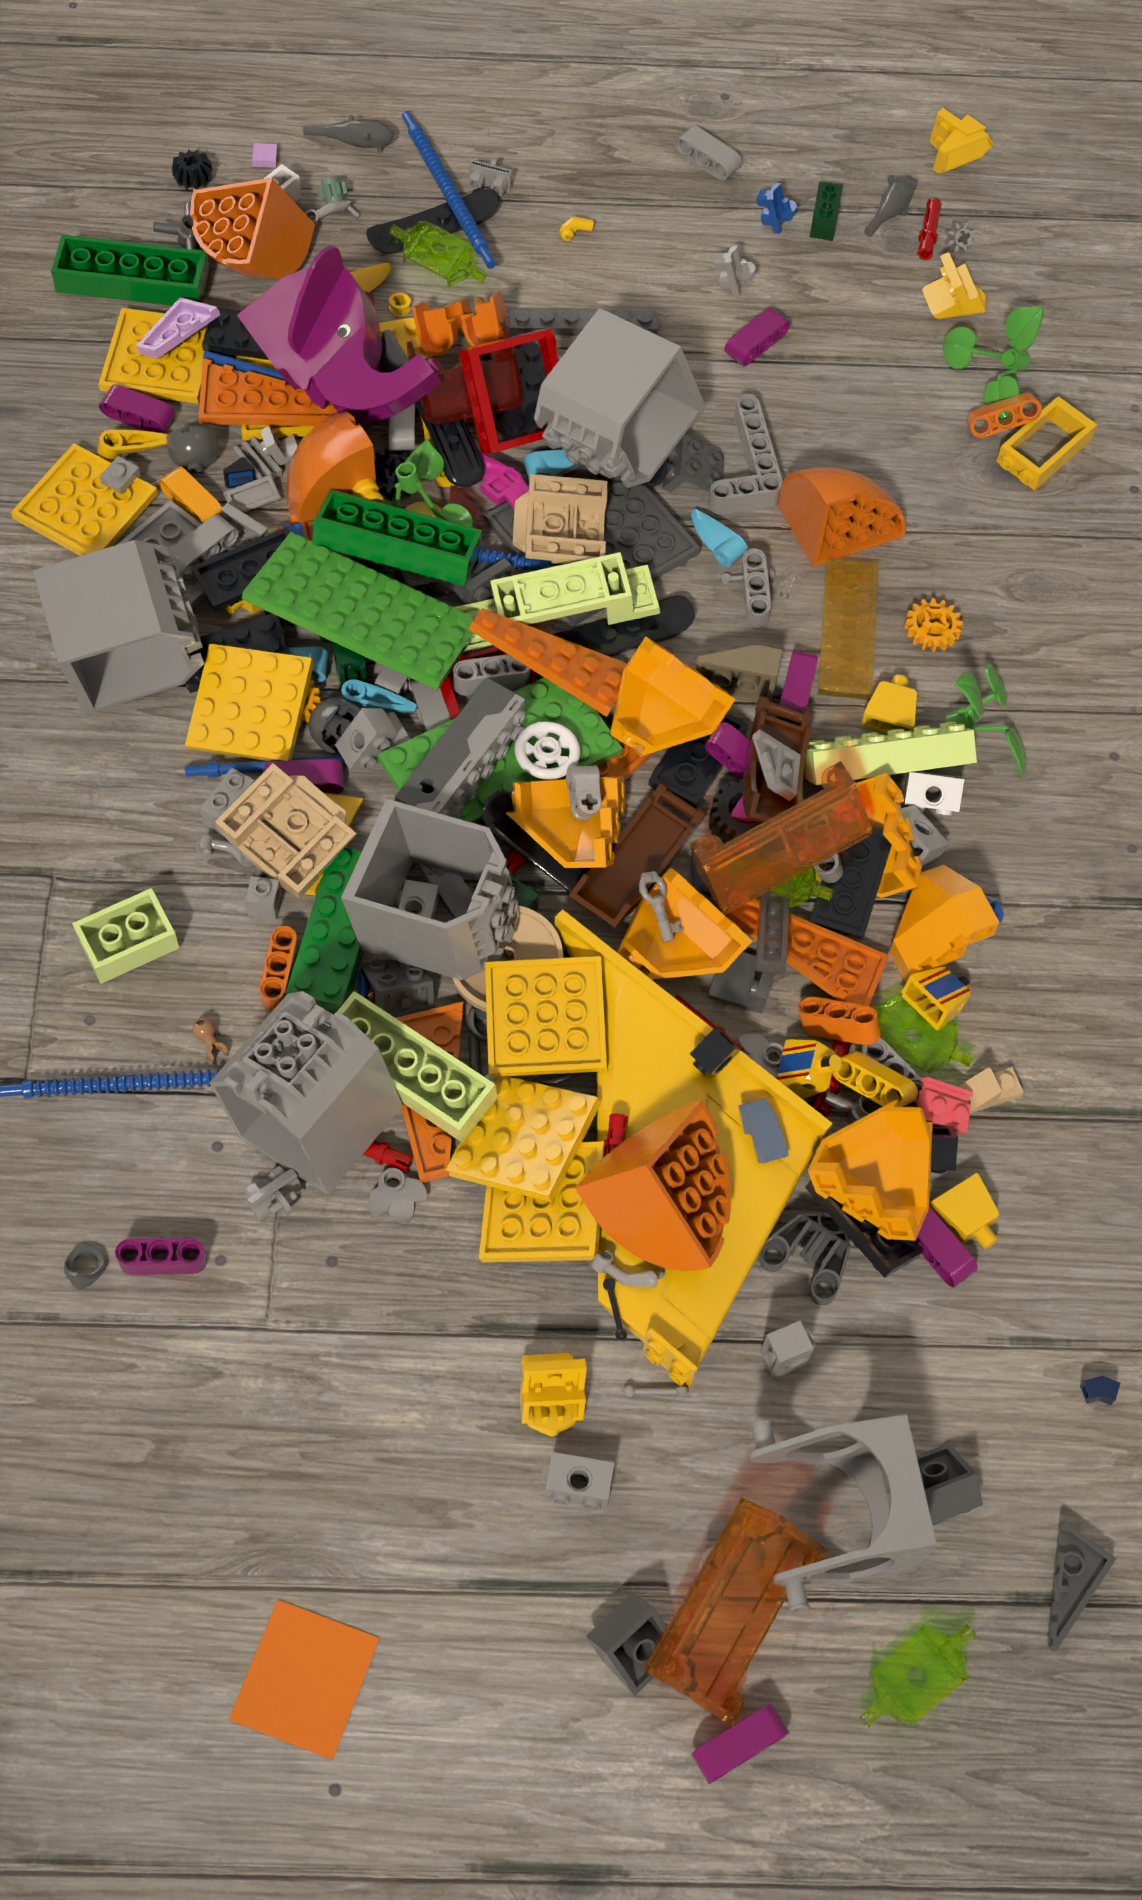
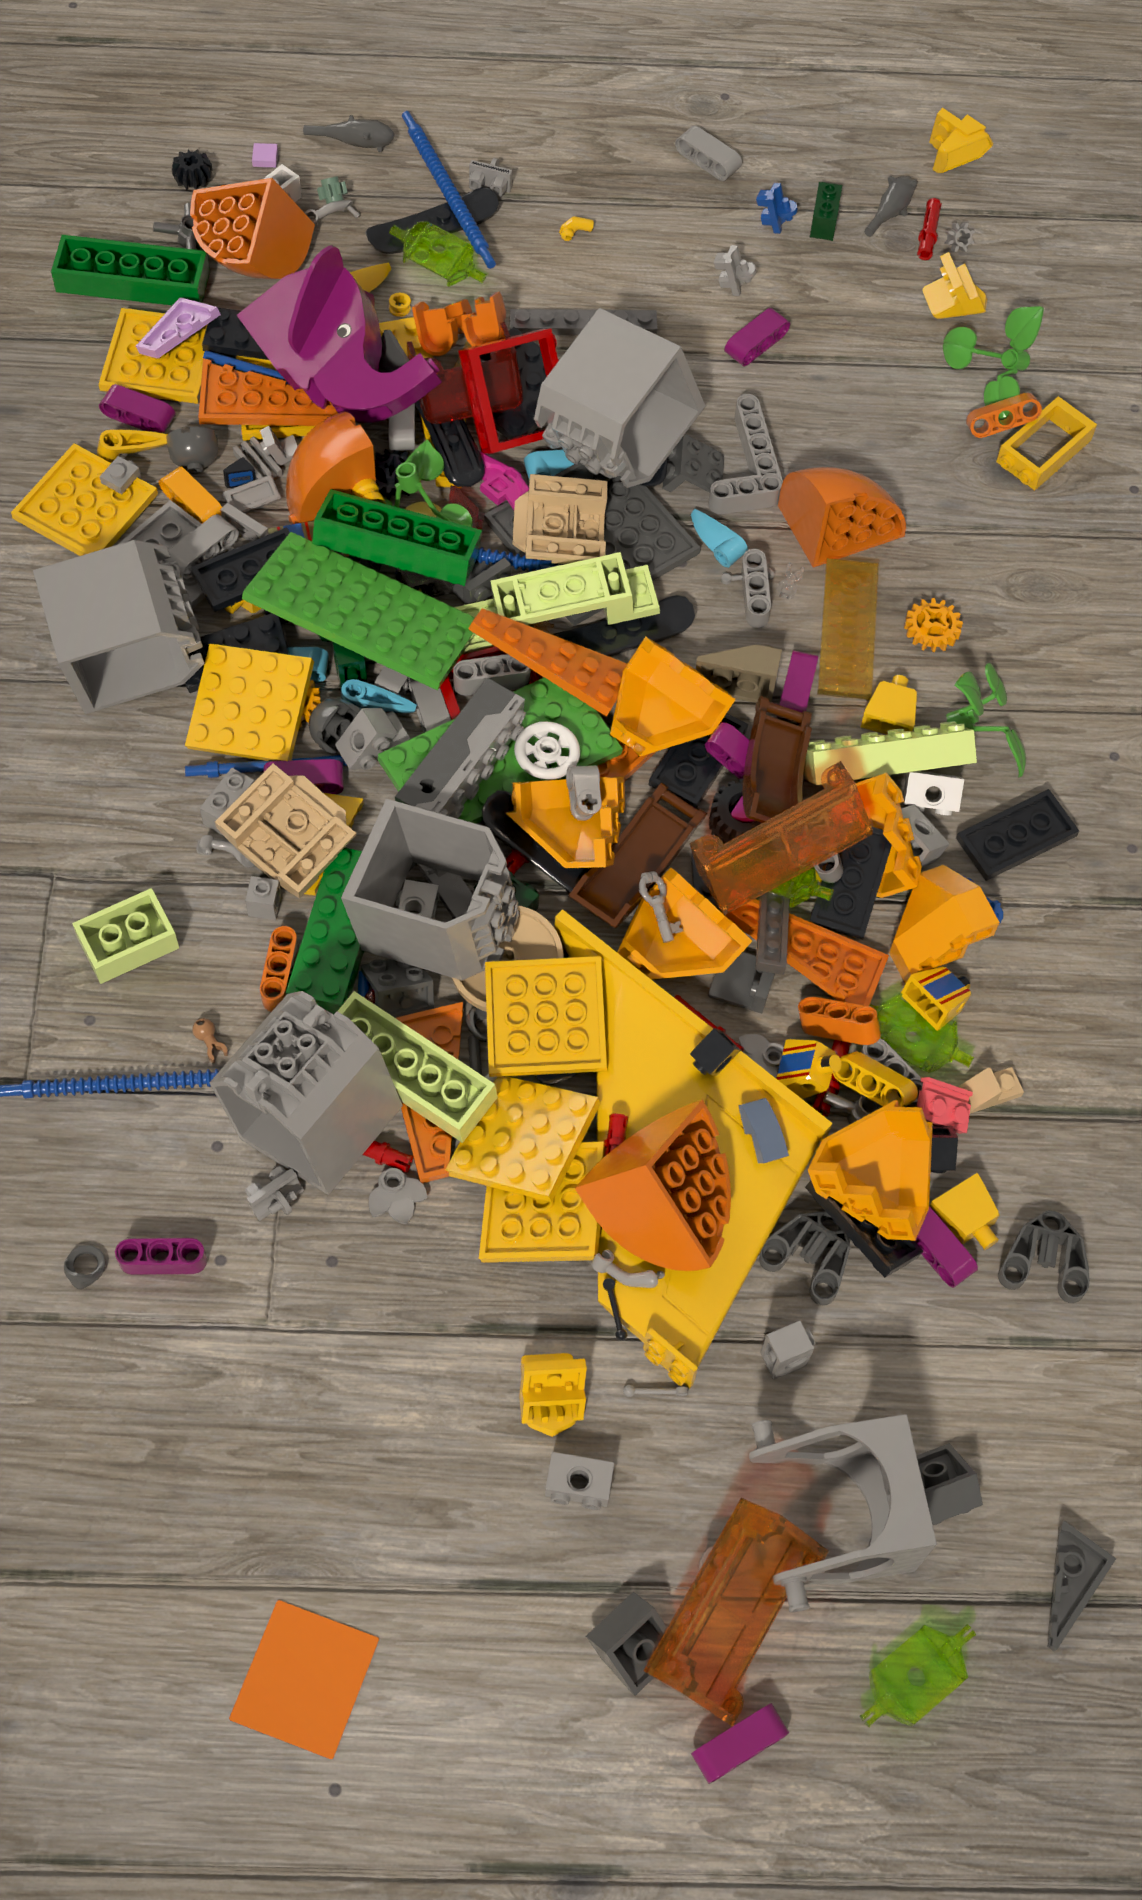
light grey wing [752,730,801,801] -> none
dark blue piece [1080,1376,1121,1405] -> none
none -> black plate [956,789,1079,881]
none -> dark grey connector [998,1210,1090,1303]

